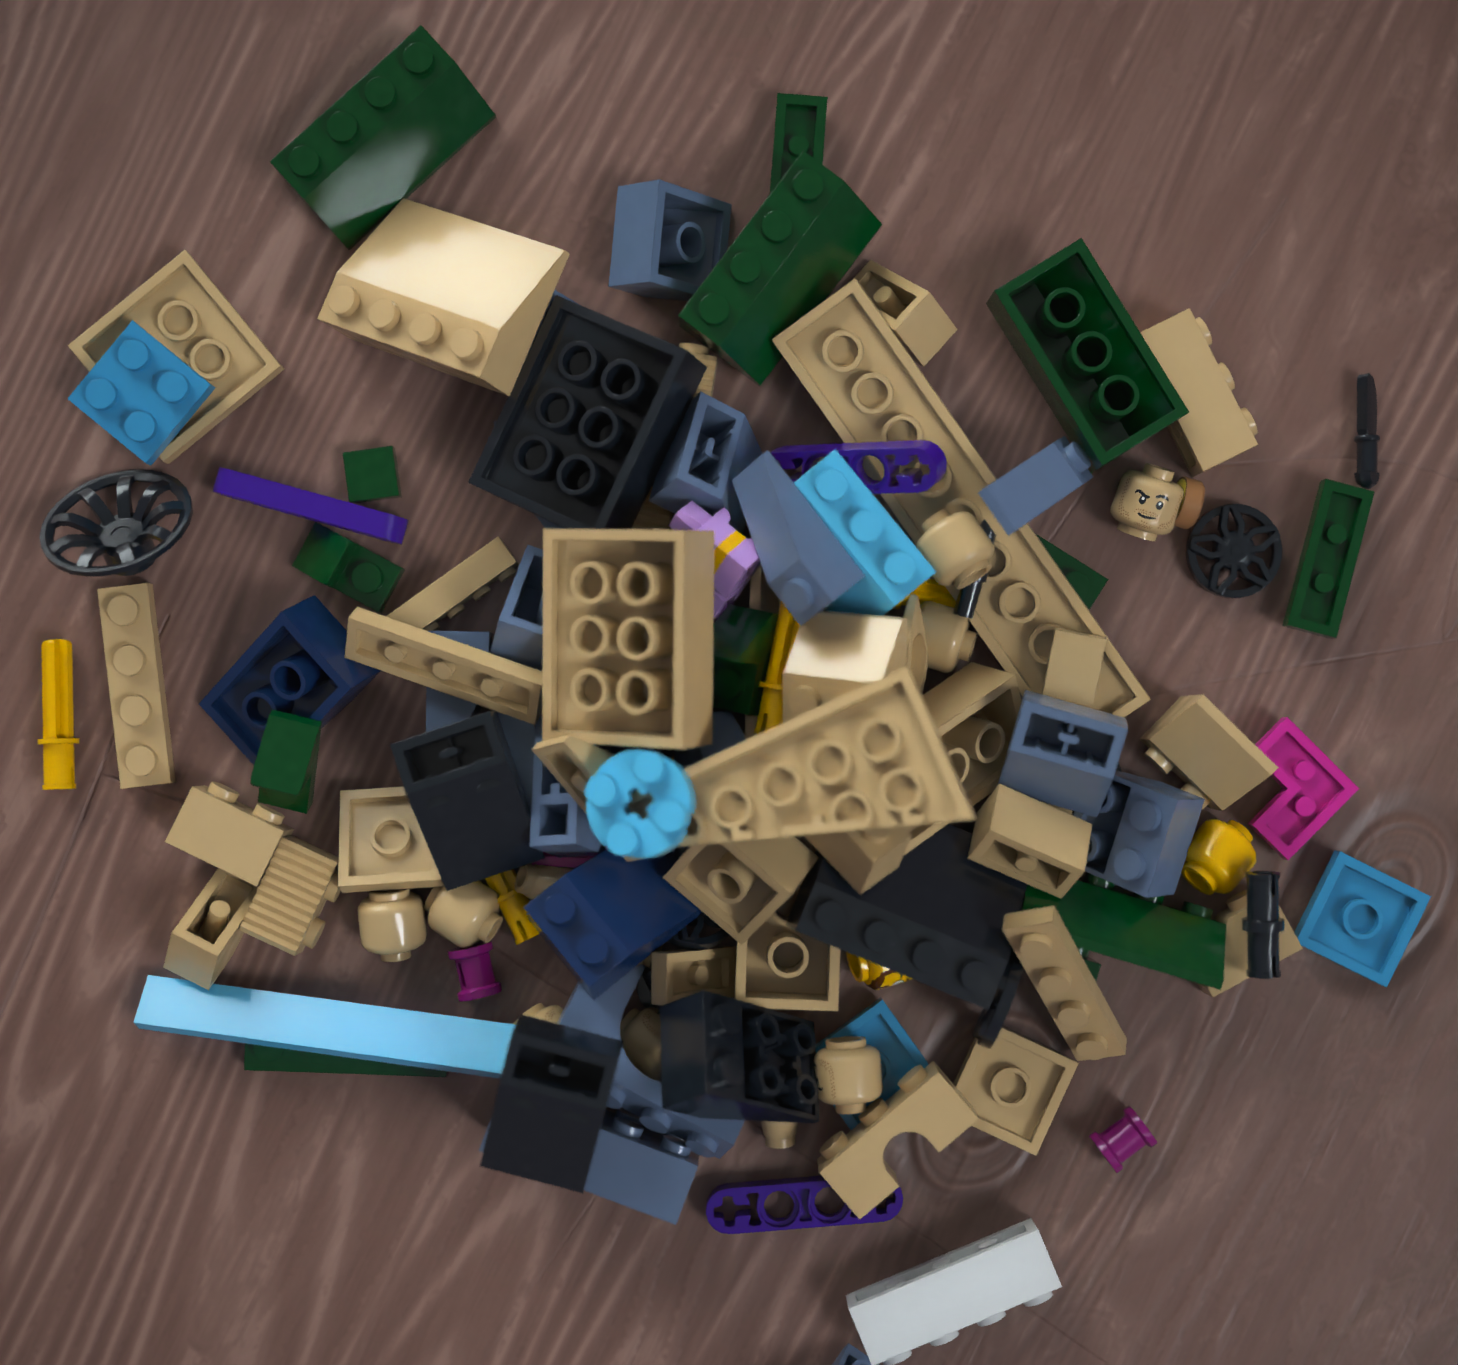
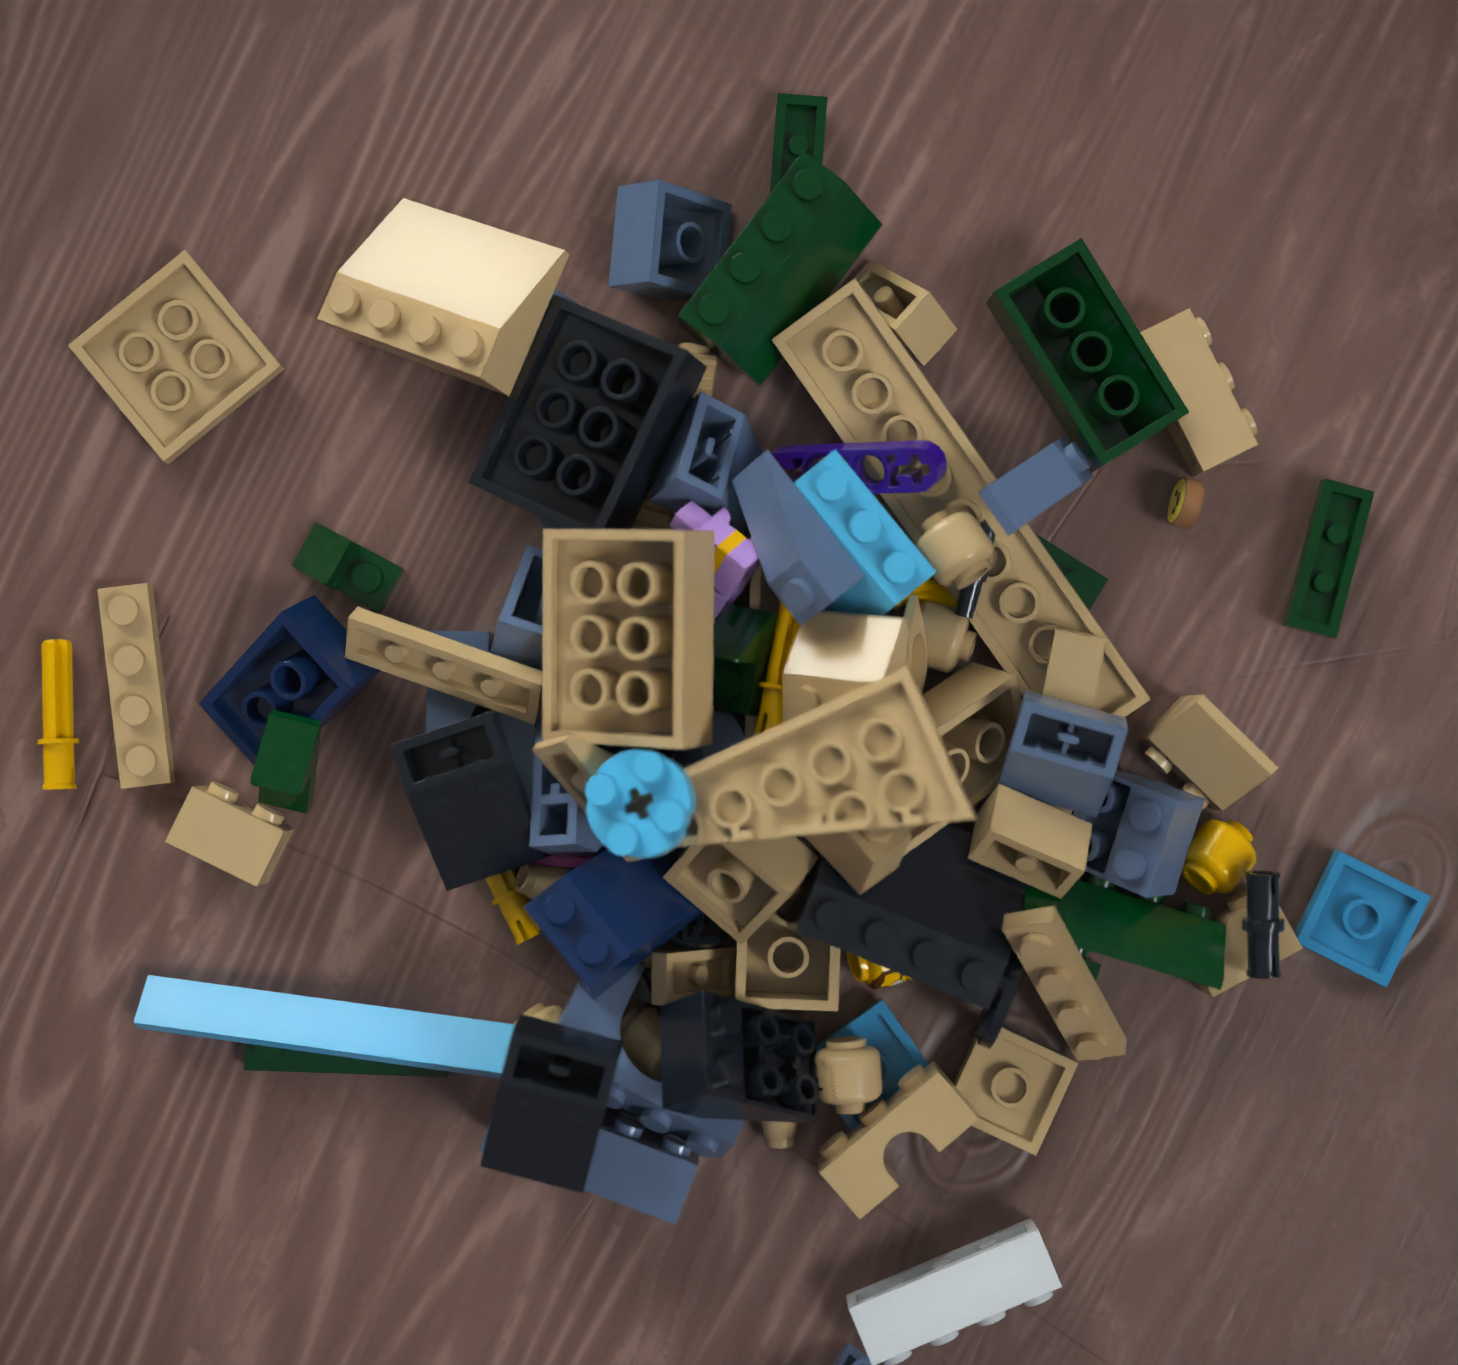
black wheel [39,469,193,577] -> none
dark azure plate [67,320,215,465] -> none
tan slope [163,868,259,990] -> none
dark purple beam [212,467,409,545] -> none
tan brick [239,835,341,956] -> none
dark green slope [270,25,496,250] -> none
tan plate [338,786,444,893] -> none
dark green tile [342,446,402,504] -> none
tan head [358,889,427,962] -> none
tan piece [386,536,519,631] -> none
tan head [424,881,503,949] -> none
magenta bush [447,941,502,1002] -> none
dark purple beam [706,1175,903,1234] -> none
magenta bush [1089,1106,1157,1173] -> none
tan head [1110,463,1184,541] -> none
black wheel [1186,504,1282,599] -> none
dark pink plate [1247,717,1359,860] -> none
black piece [1354,373,1380,489] -> none

